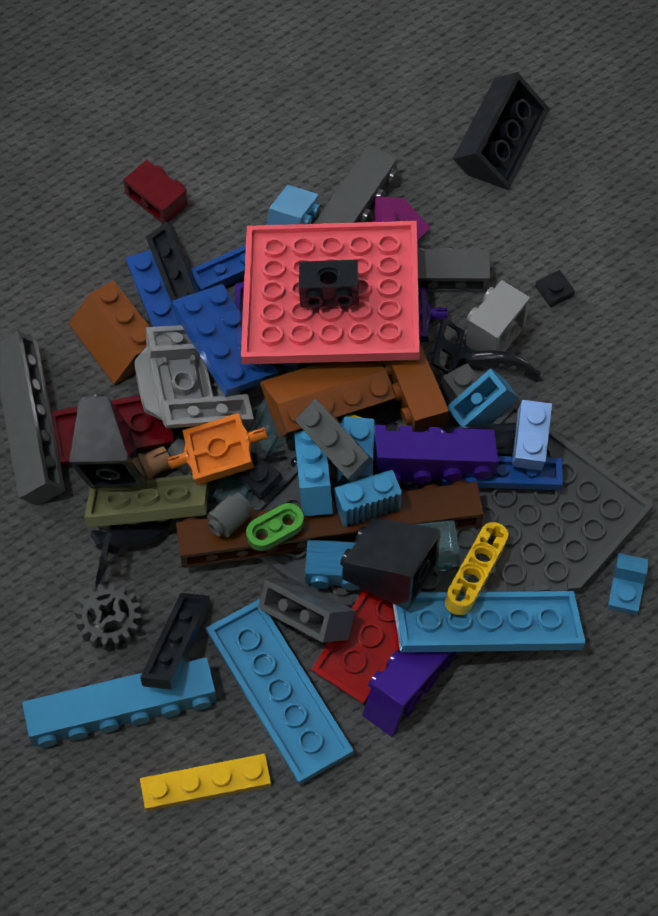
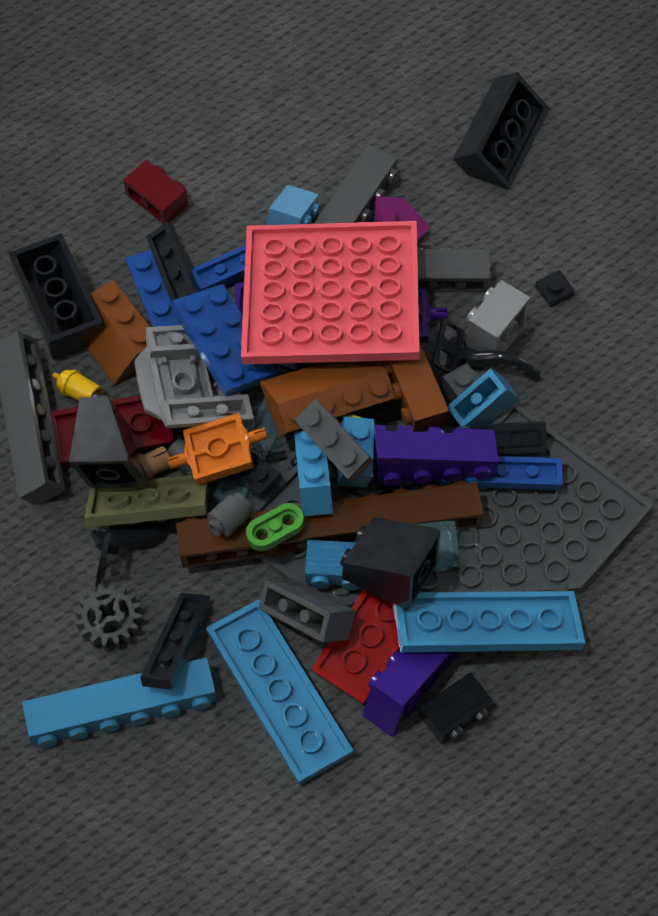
yellow plate [140,754,271,812] -> none
black brick [299,260,359,308] -> none
dark azure brick [334,470,402,527] -> none
yellow beam [444,522,509,615] -> none
light blue brick [512,400,552,470] -> none
dark azure slope [607,553,648,615] -> none
none -> black slope [9,233,103,360]
none -> yellow piece [52,369,104,401]
none -> black brick [419,672,493,744]

